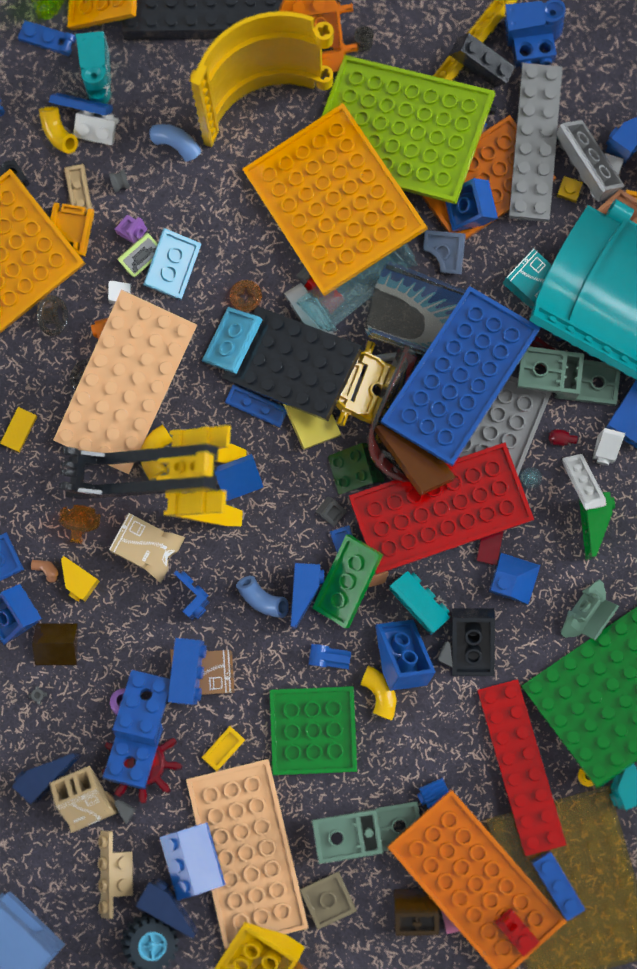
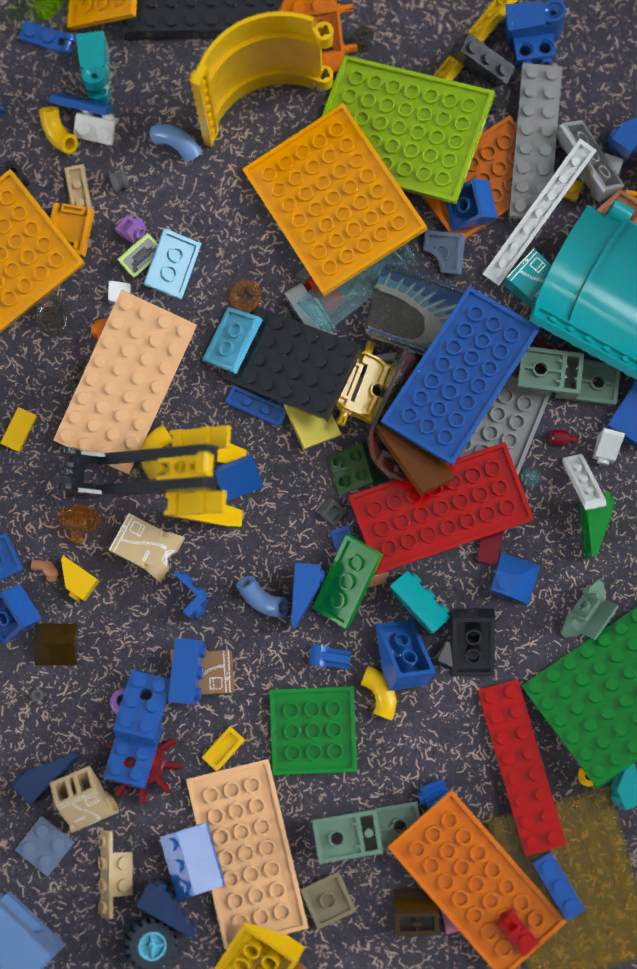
dark grey slope [114,799,136,824] -> none
none -> sand blue plate [15,816,75,877]
none -> white plate [483,139,597,285]

